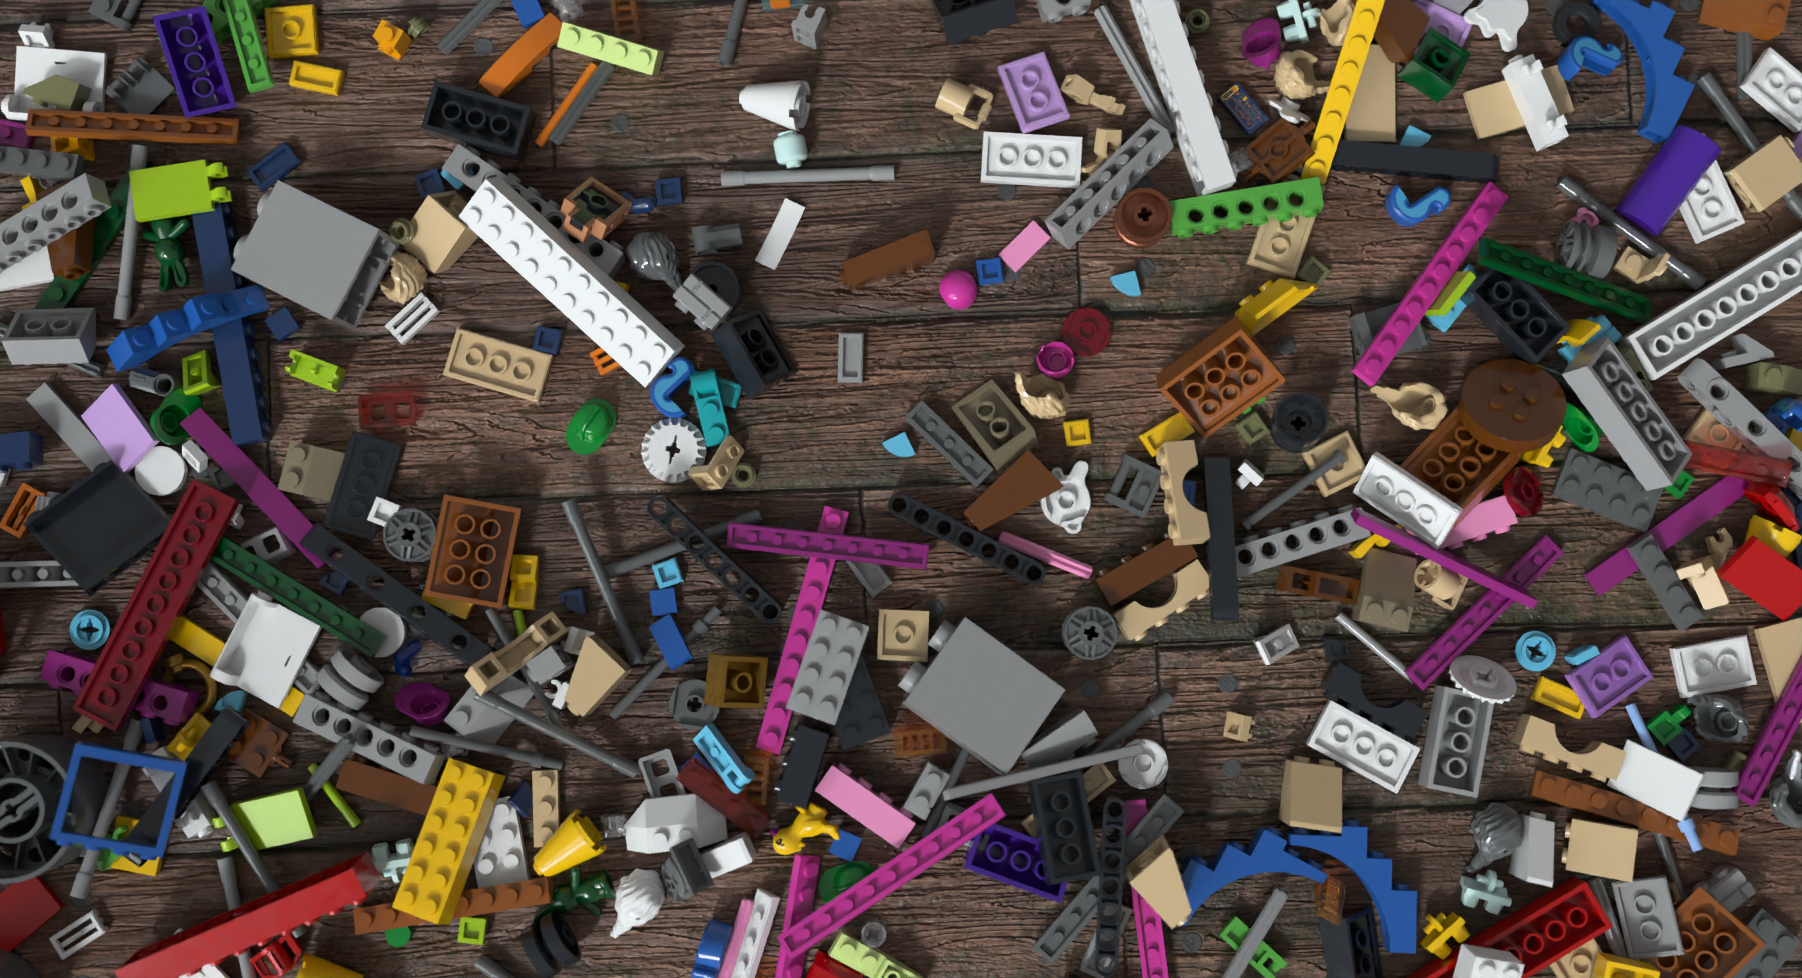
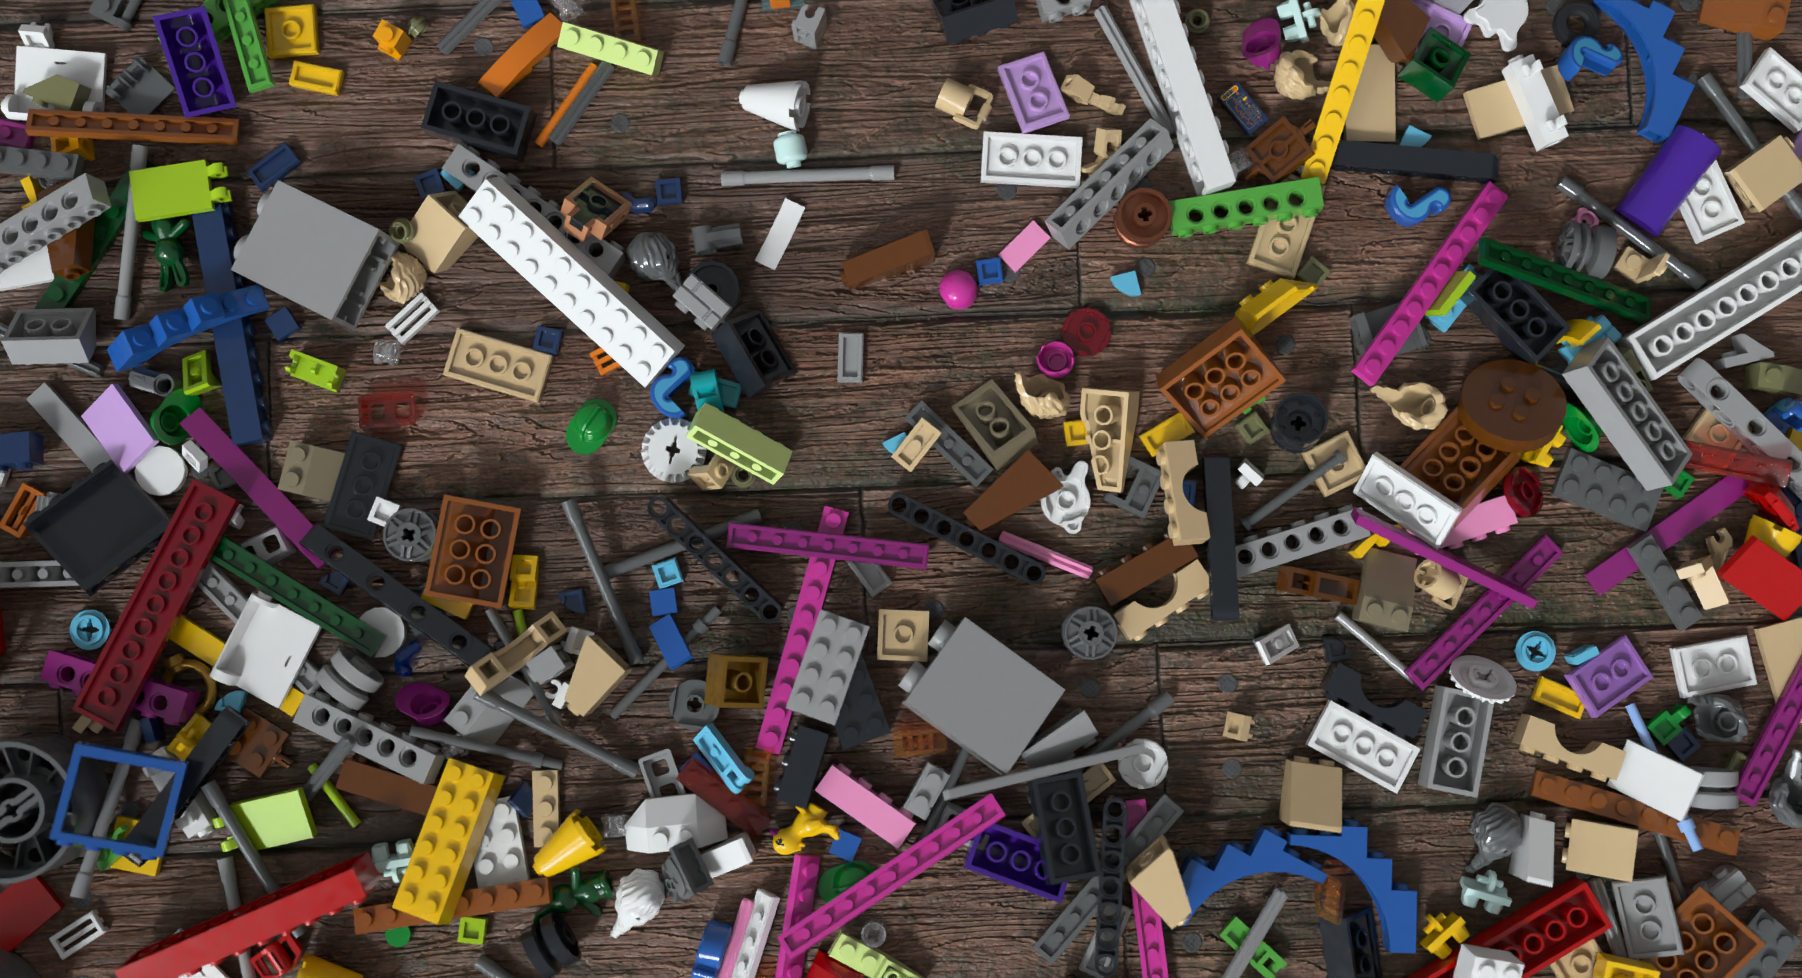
white plate [1268,96,1310,124] -> none
none -> clear wheel [373,339,401,366]
none -> yellowish green brick [686,403,792,485]
none -> tan plate [891,417,942,472]
none -> tan wedge [1080,388,1140,493]

